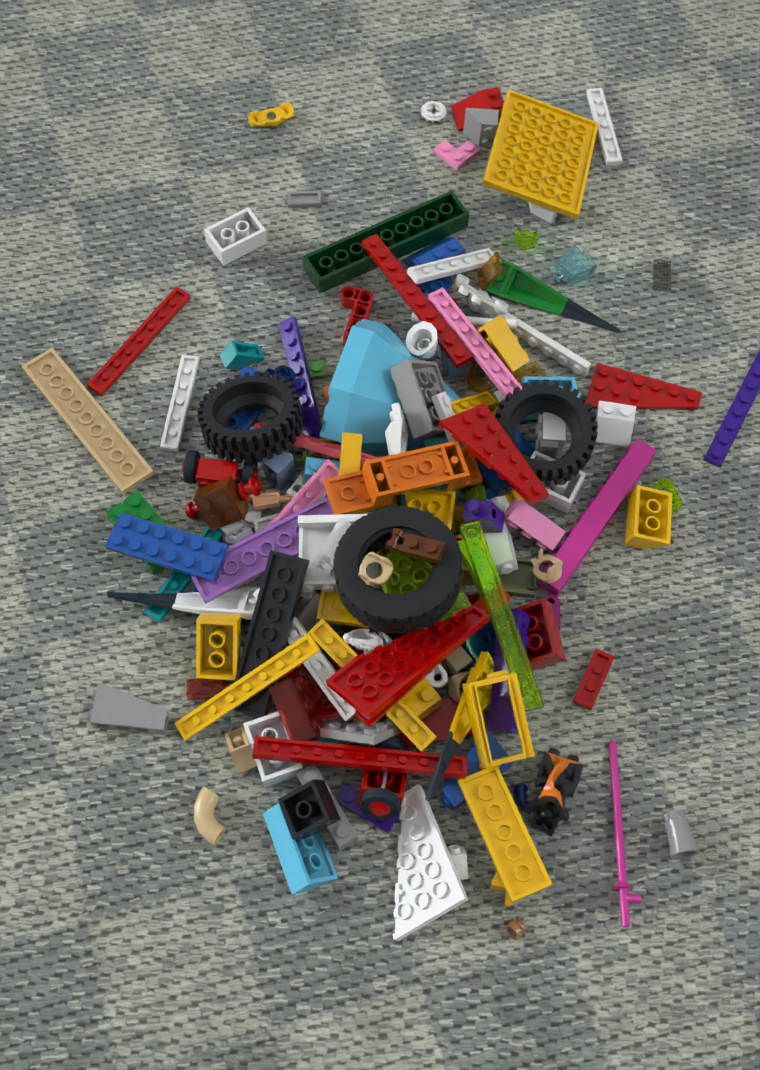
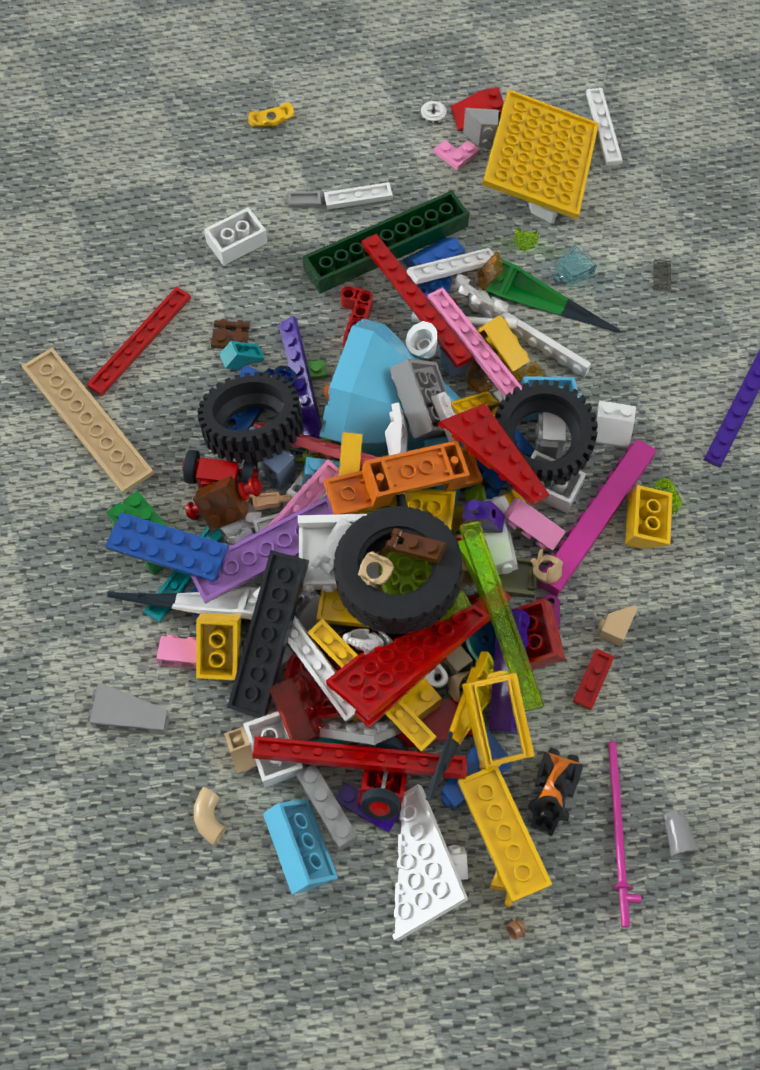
white tile [160,355,200,452] -> none
yellow plate [174,633,321,741] -> none
clear red plate [186,678,228,701] -> none
black brick [278,779,341,839] -> none
clear blue arm [513,783,531,815] -> none
red wing [585,363,702,410] -> none
none -> bright pink brick [156,635,196,669]
none -> reddish brown plate [211,319,250,349]
none -> white plate [324,182,393,210]
none -> tan slope [598,605,638,647]

